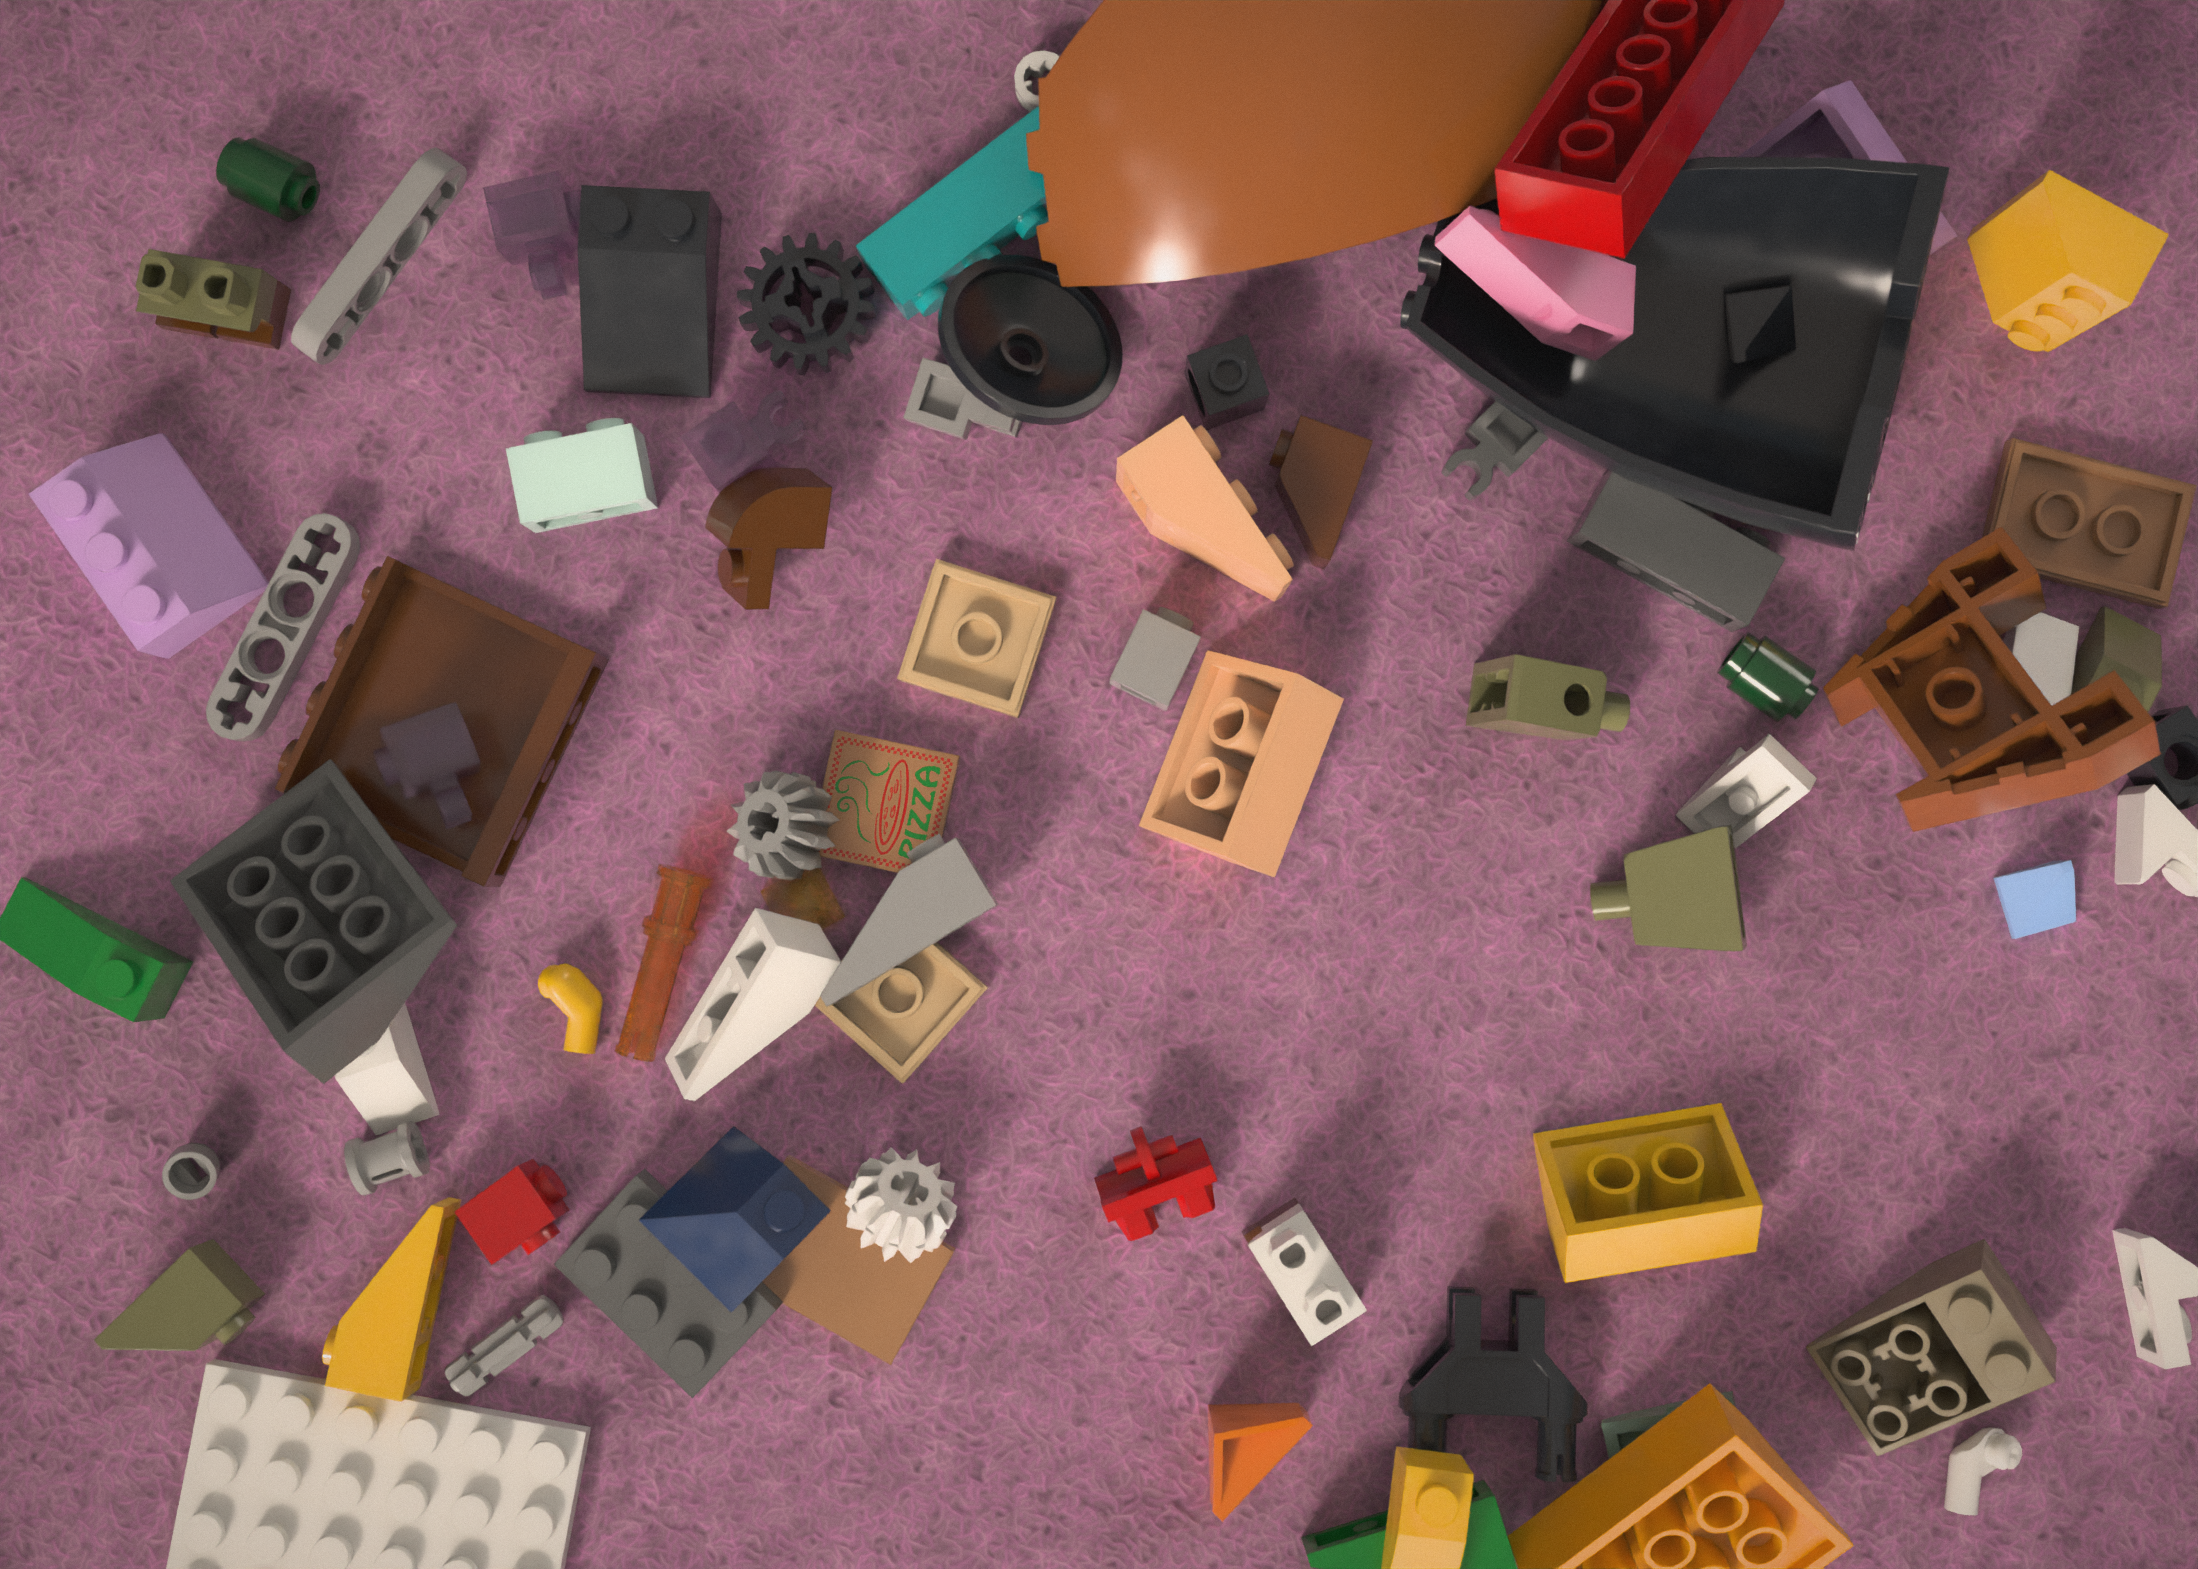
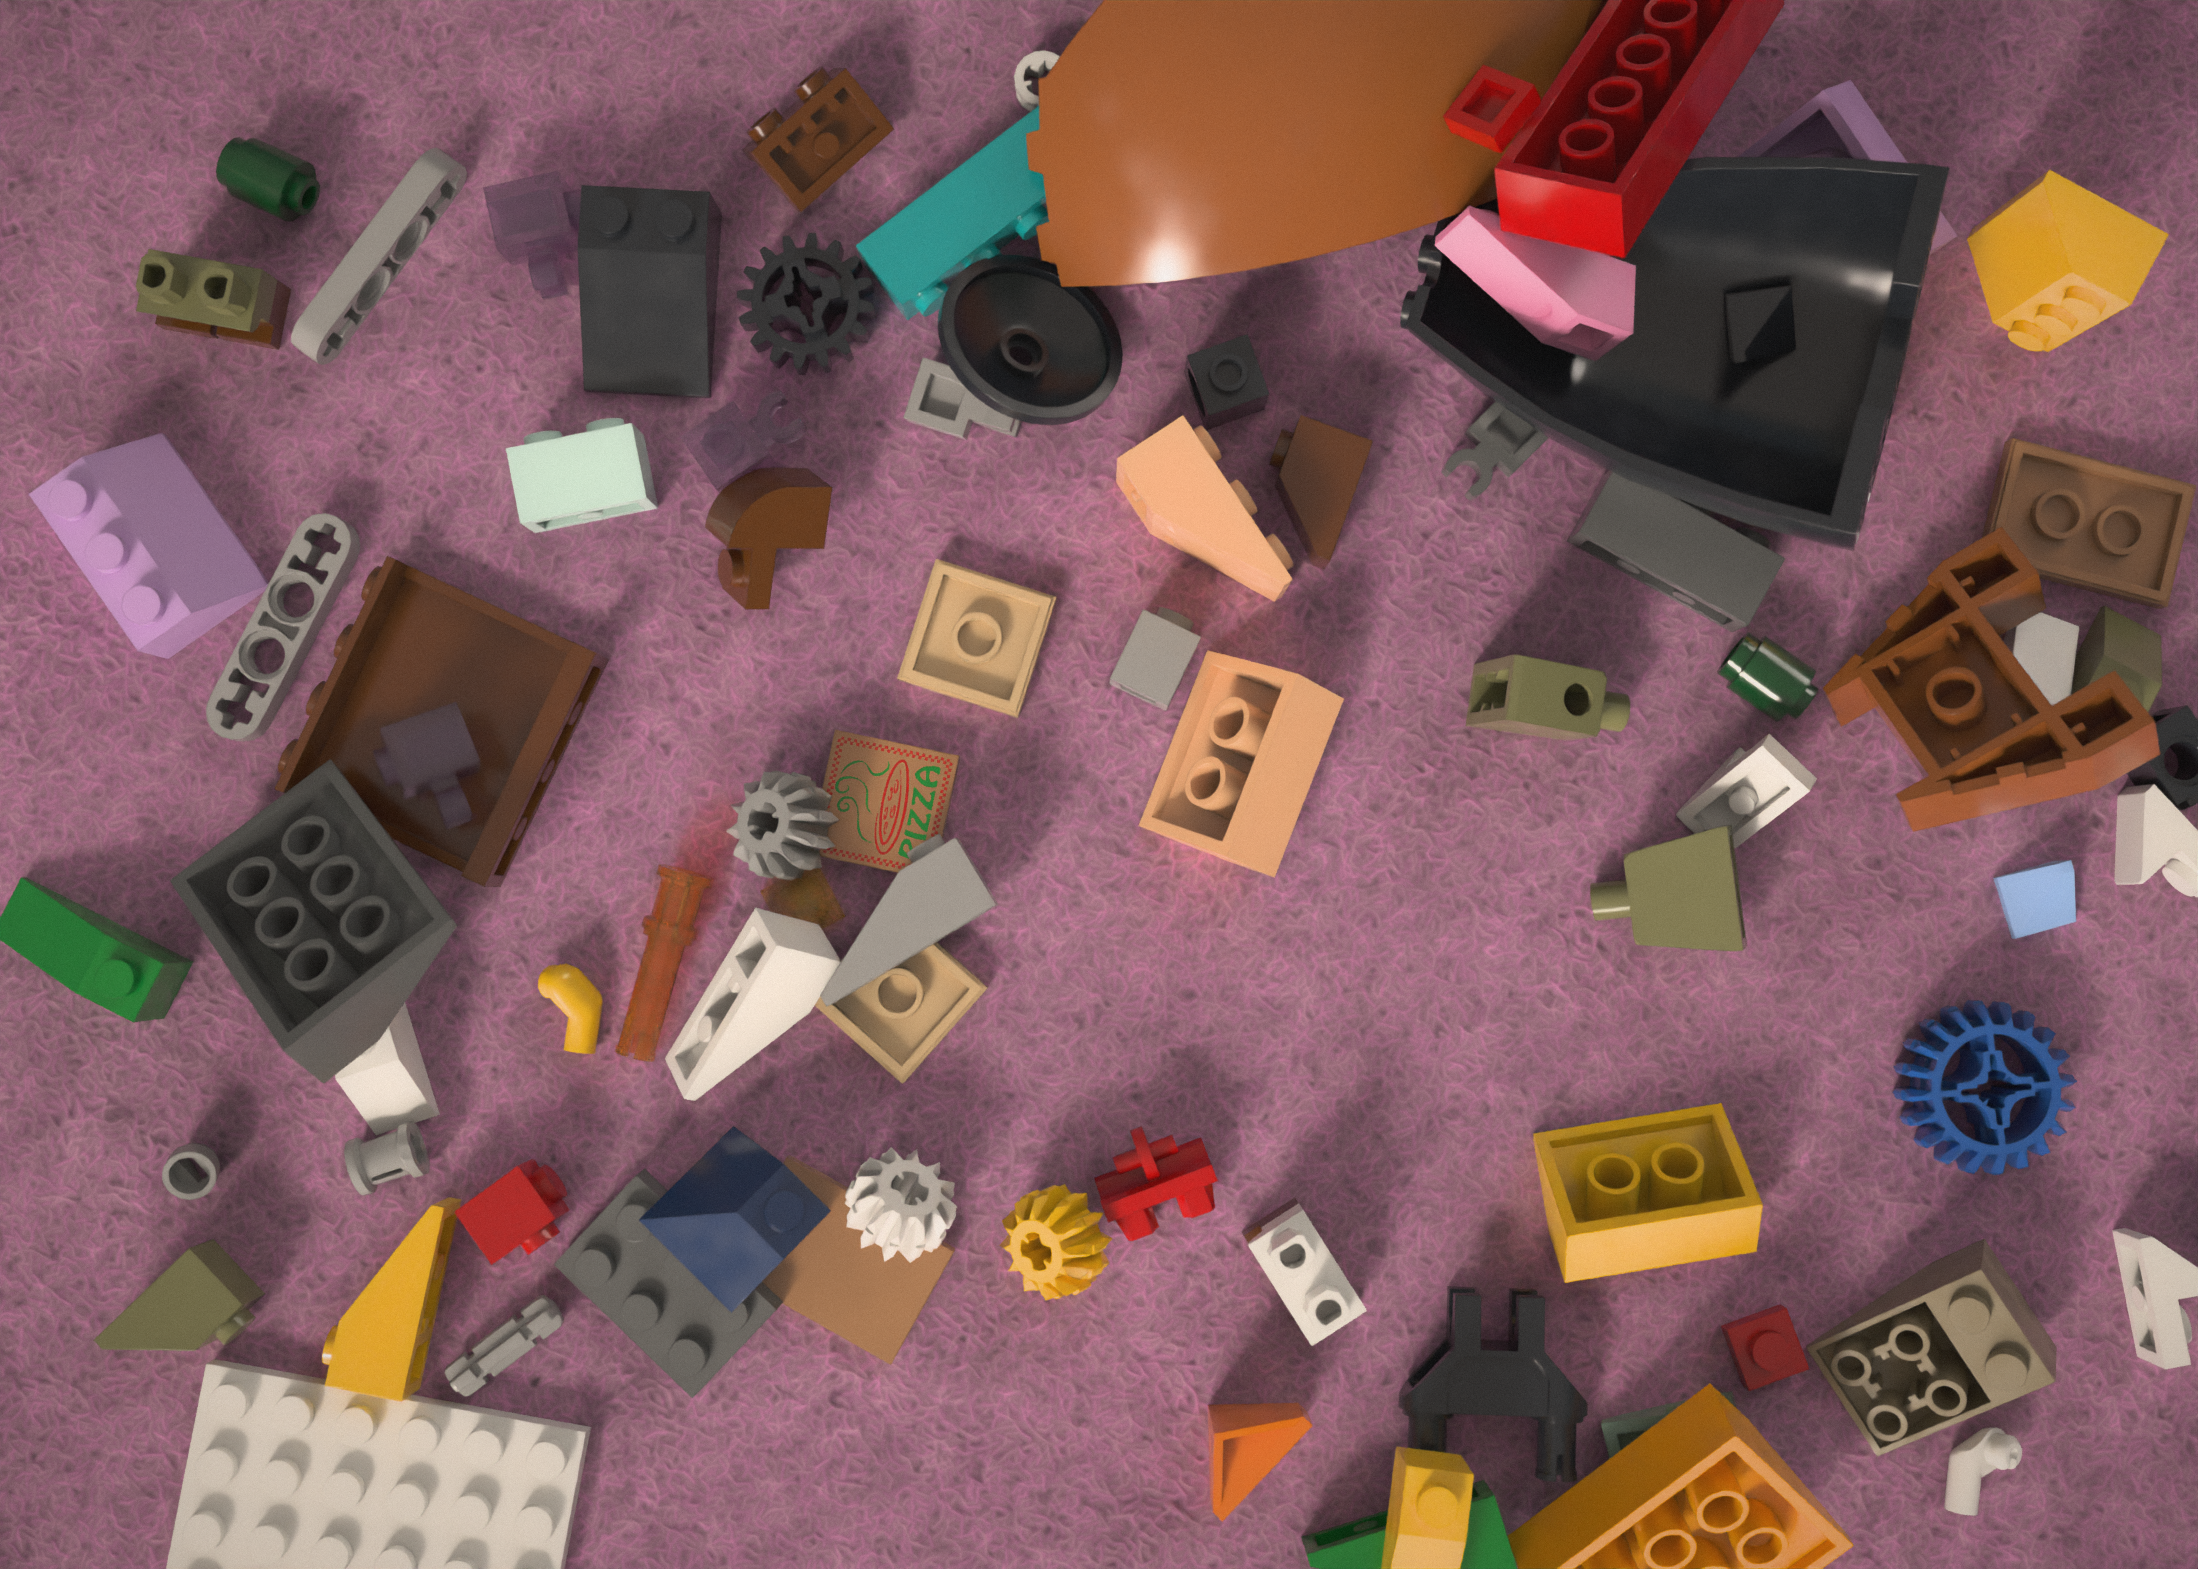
none -> reddish brown bracket [742,66,894,212]
none -> yellow gear [999,1184,1113,1300]
none -> red plate [1443,64,1542,154]
none -> red plate [1721,1304,1809,1391]
none -> blue gear [1892,1000,2077,1175]

